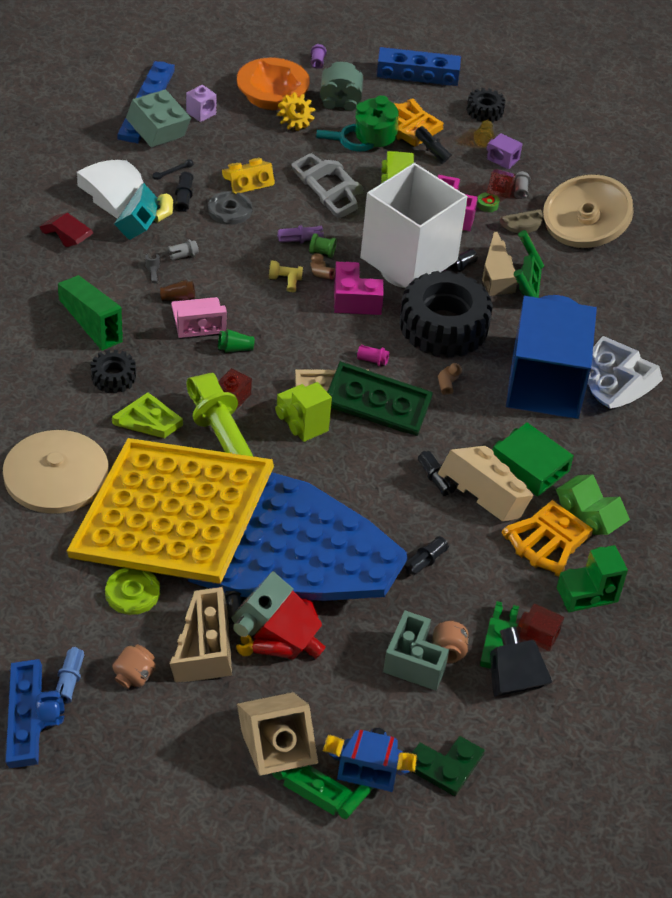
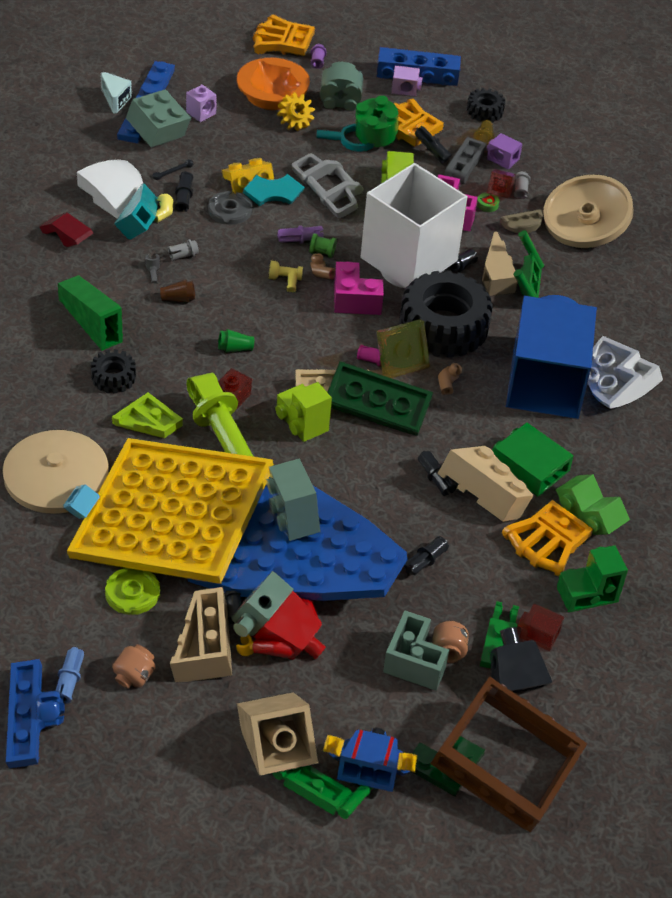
bright pink bracket [172,297,227,338] -> none
none -> medium azure slope [63,484,100,519]
none -> light aqua slope [101,72,132,113]
none -> teal tile [242,174,305,206]
none -> light orange plate [253,15,315,55]
none -> sand green brick [266,458,320,541]
none -> clear yellow tile [376,319,430,378]
none -> lavender brick [392,66,422,96]
none -> reddish brown window [430,676,588,832]
none -> dark grey plate [444,137,487,184]

